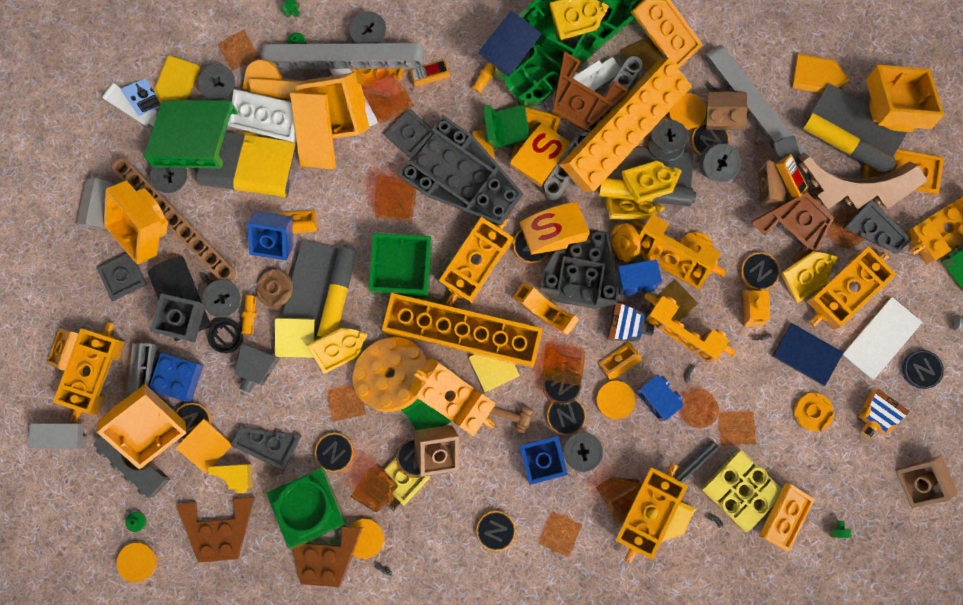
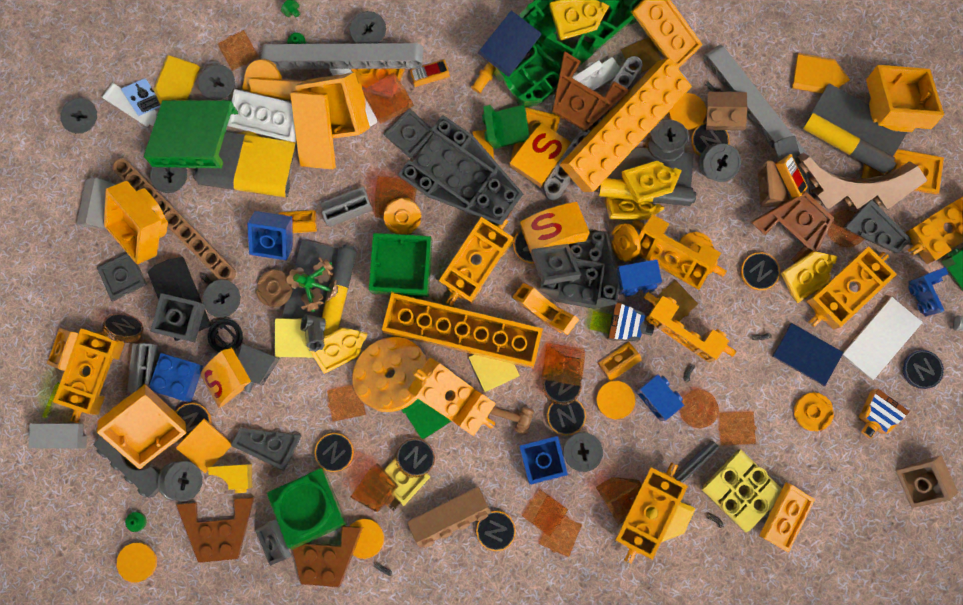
light orange pin [241,295,257,335] -> none
medium nougat slope [414,425,459,477] -> none
light orange torso [742,290,770,326] -> none
green tile [830,520,852,538] -> none
none -> clear neon green piece [42,382,60,419]
none -> dark grey piece [61,98,97,134]
none -> tile [102,314,143,343]
none -> dark grey piece [157,461,203,501]
none -> light orange slope [200,348,251,408]
none -> dark grey tile [255,519,292,566]
none -> medium nougat plant [286,257,338,312]
none -> dark grey piece [301,314,326,352]
none -> light grey piece [320,186,373,227]
none -> light orange tile [383,197,421,235]
none -> medium nougat brick [407,486,492,548]
none -> clear orange piece [522,489,568,537]
none -> dark grey plate [531,244,581,285]
none -> clear neon green tile [589,311,612,334]
none -> blue bracket [909,267,948,317]

